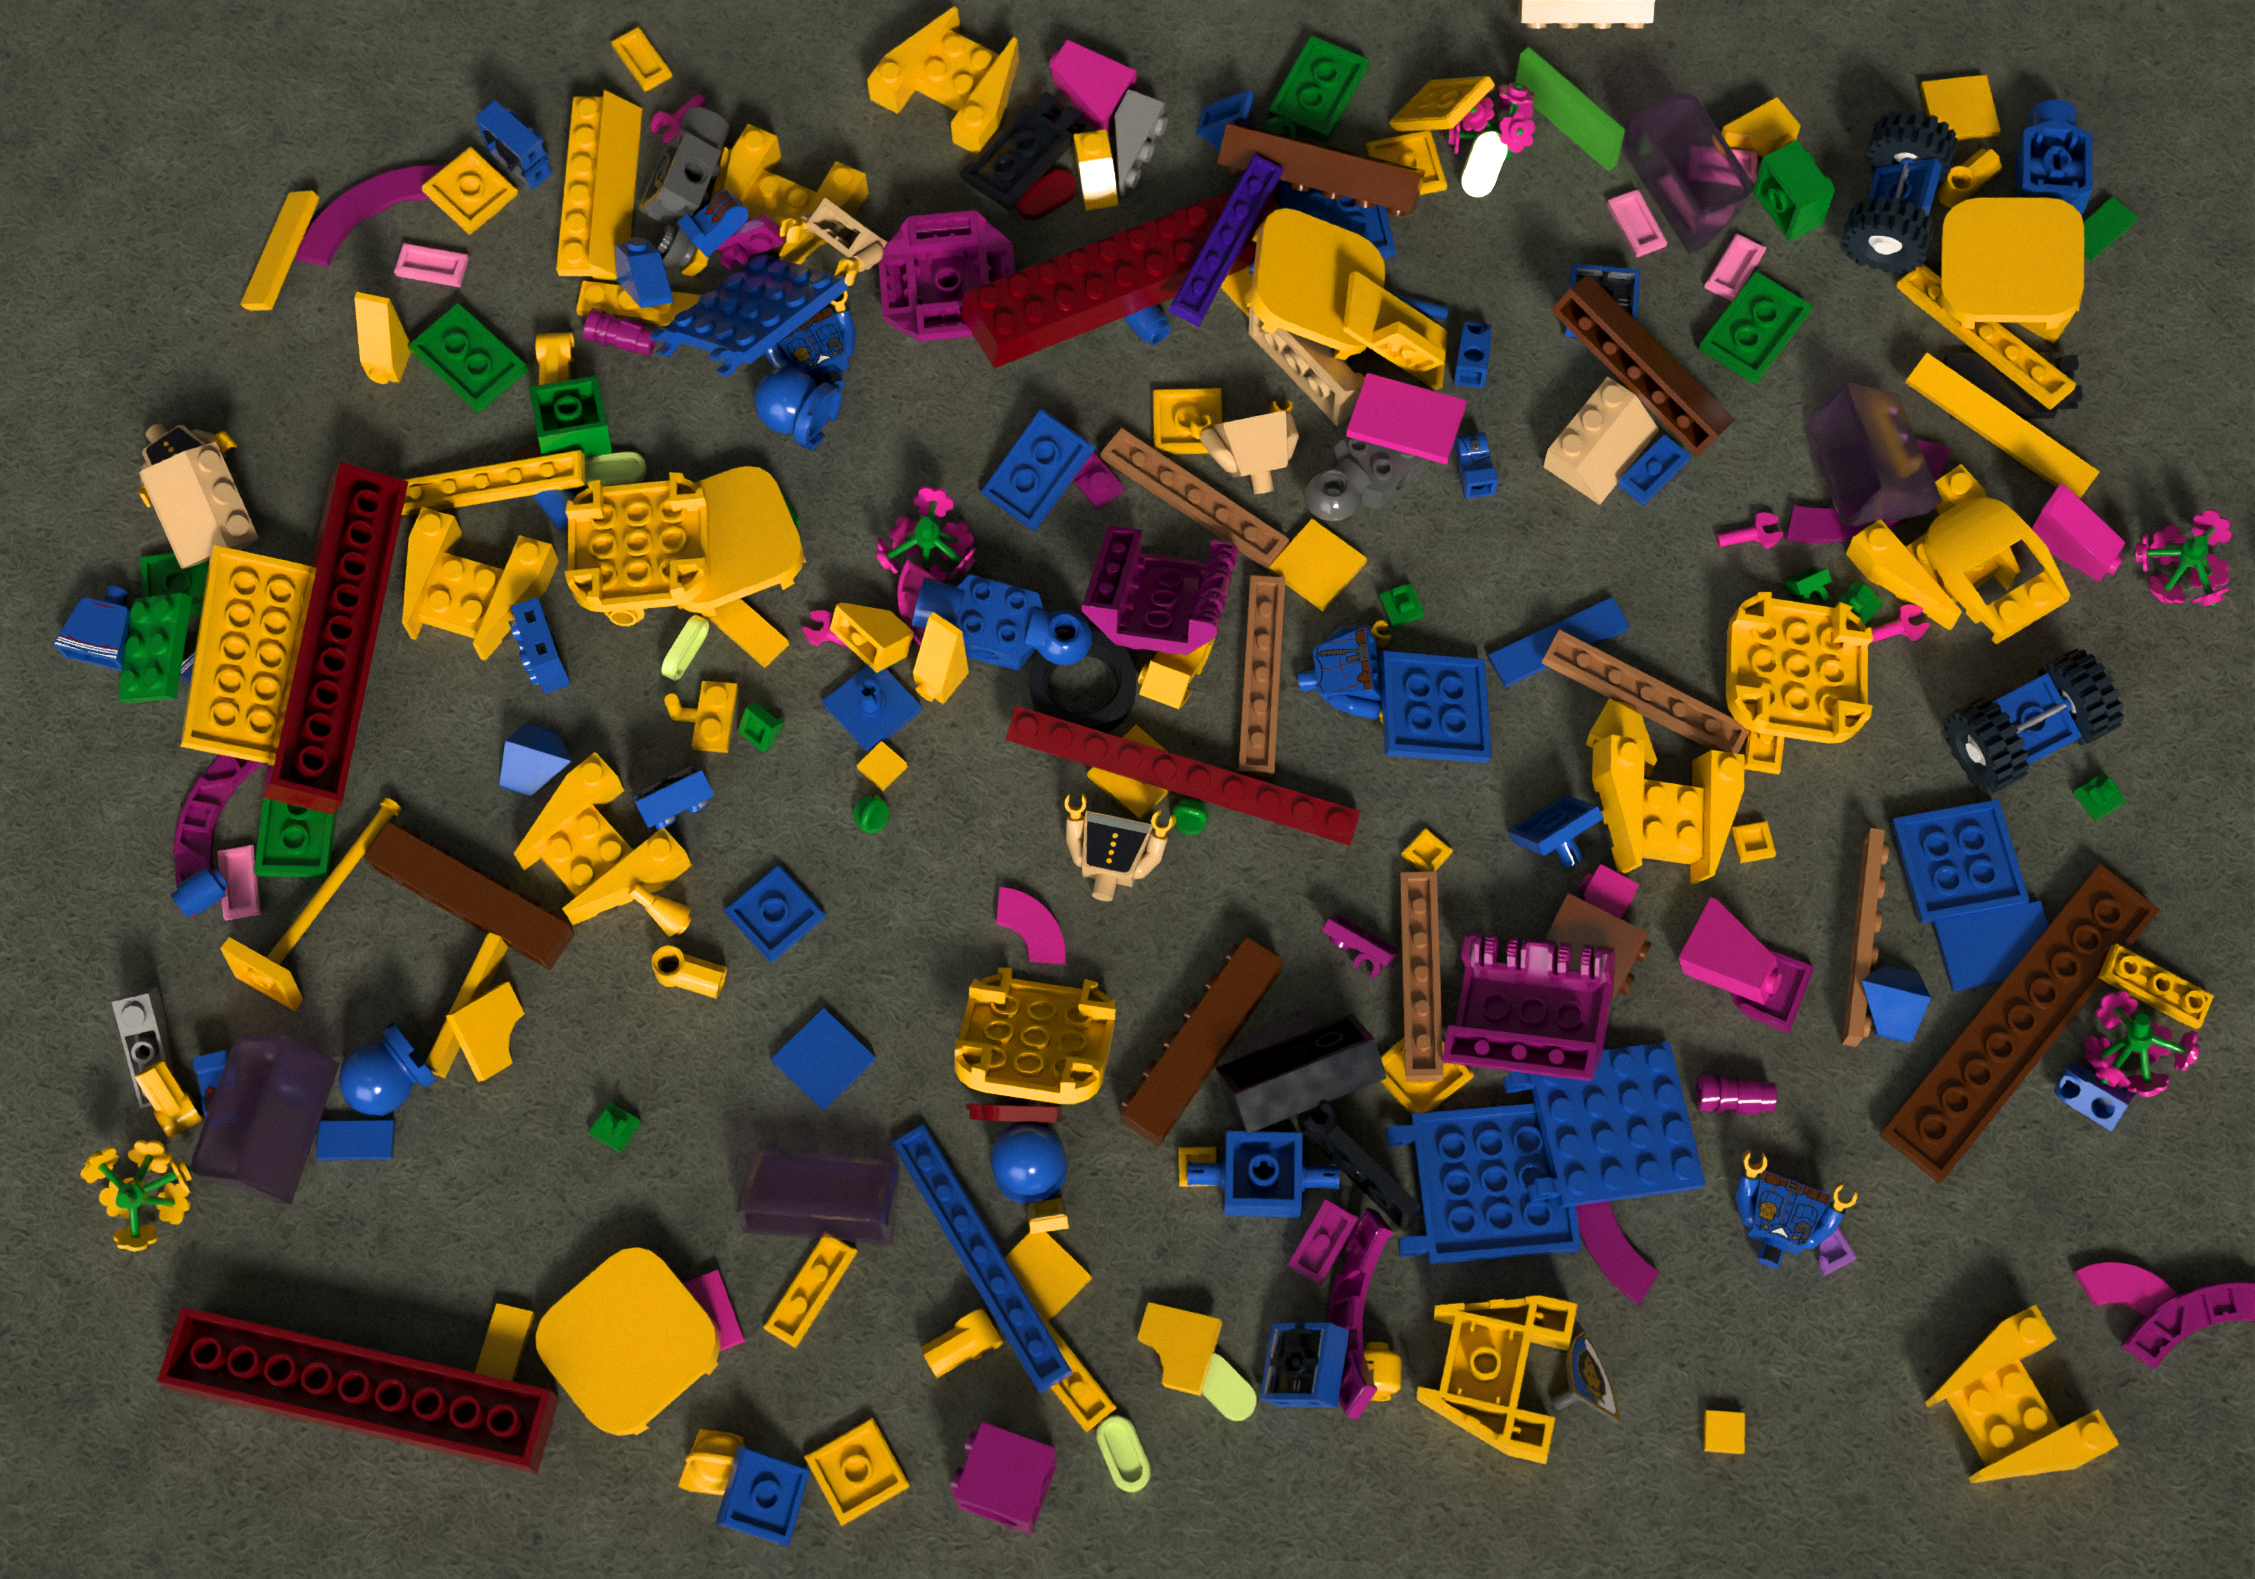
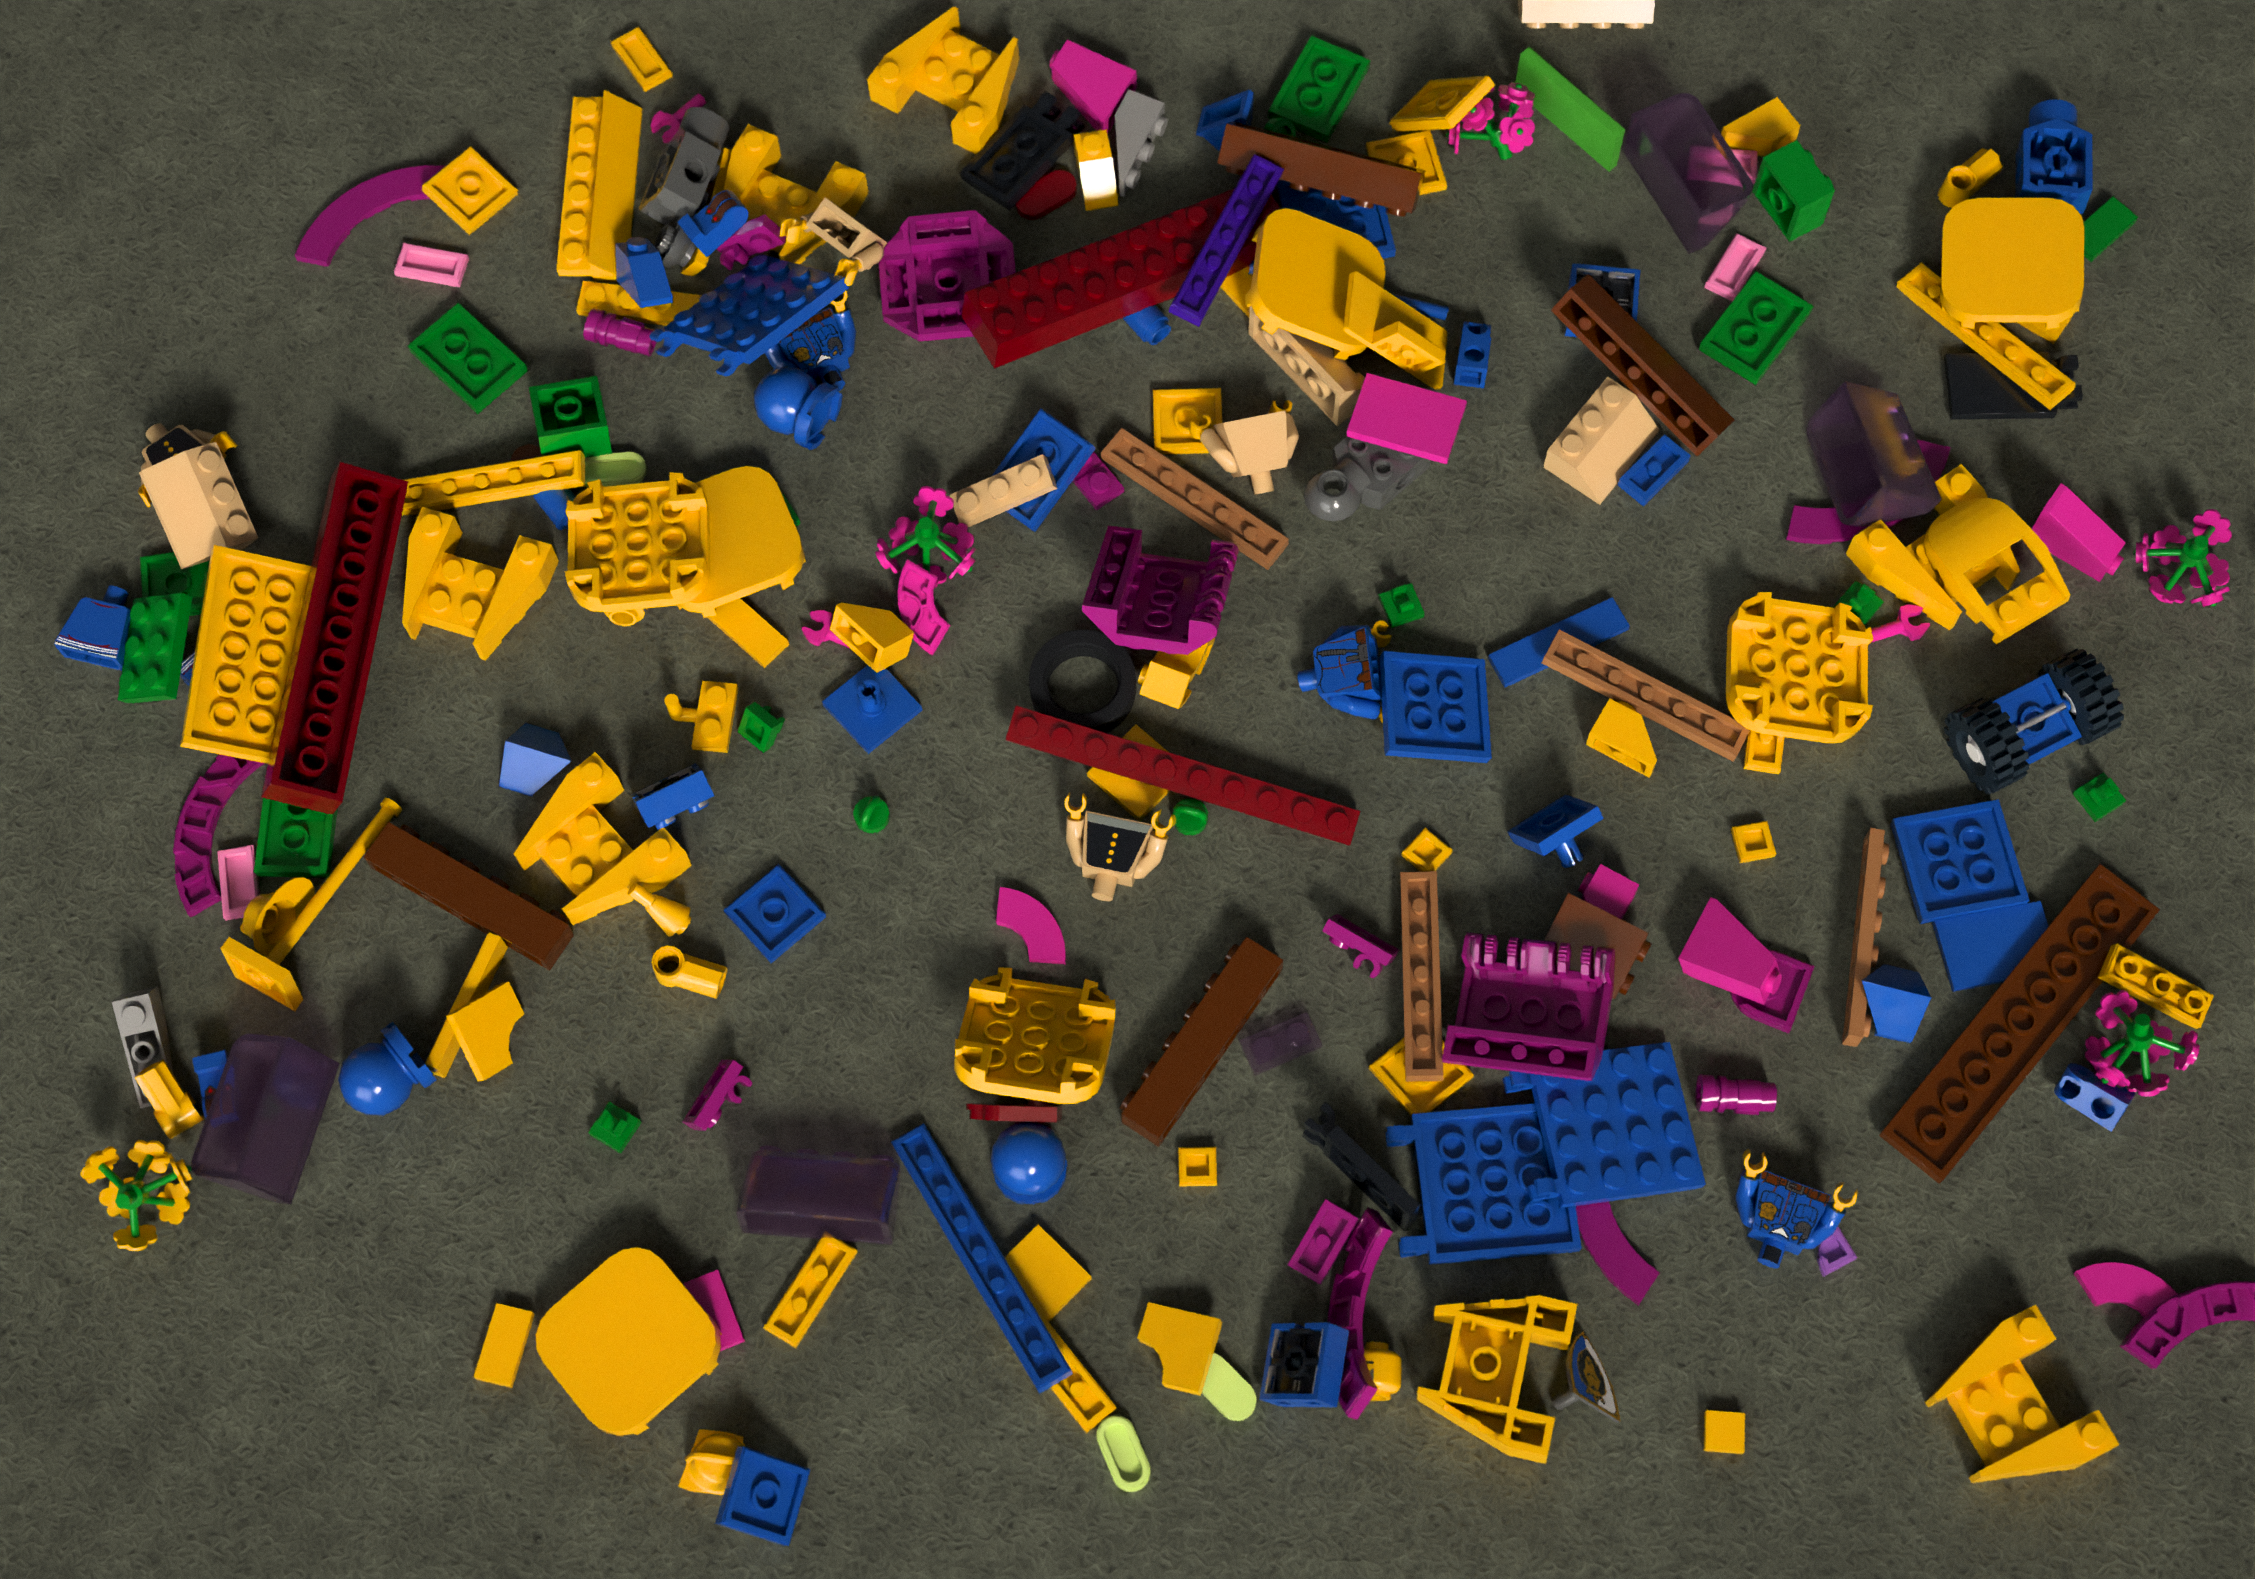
dark red brick [157,1307,559,1474] -> none
blue brick [170,866,229,918] -> none
yellow tile [240,191,320,311] -> none
blue tile [316,1120,396,1160] -> none
yellow slope [354,292,411,384] -> none
blue piece [475,100,552,190] -> none
blue piece [509,597,571,694] -> none
yellow piece [536,332,575,385] -> none
yellowish green tile [661,615,709,681] -> none
blue tile [771,1008,876,1111] -> none
yellow tile [804,1417,910,1526] -> none
yellow tile [857,741,908,791] -> none
blue brick [912,574,1093,671] -> none
yellow slope [913,612,969,704] -> none
yellow piece [920,1308,1003,1378] -> none
magenta brick [950,1422,1058,1534] -> none
yellow tile [1026,1198,1069,1234] -> none
blue brick [1187,1131,1339,1218] -> none
black brick [1216,1013,1387,1134] -> none
medium nougat plate [1238,575,1285,778] -> none
yellow tile [1268,519,1367,612] -> none
blue leg [1455,432,1498,499] -> none
tile [1460,130,1507,197] -> none
yellow wedge [1592,734,1745,884] -> none
bright pink tile [1607,189,1667,258] -> none
dark pink bar [1716,512,1784,549] -> none
green tile [1782,567,1832,604] -> none
black plate [1841,110,1958,274] -> none
yellow tile [1905,353,2100,499] -> none
yellow tile [1920,75,2001,141] -> none
none -> yellow piece [240,877,315,956]
none -> magenta plate [682,1060,753,1131]
none -> tan plate [950,454,1058,527]

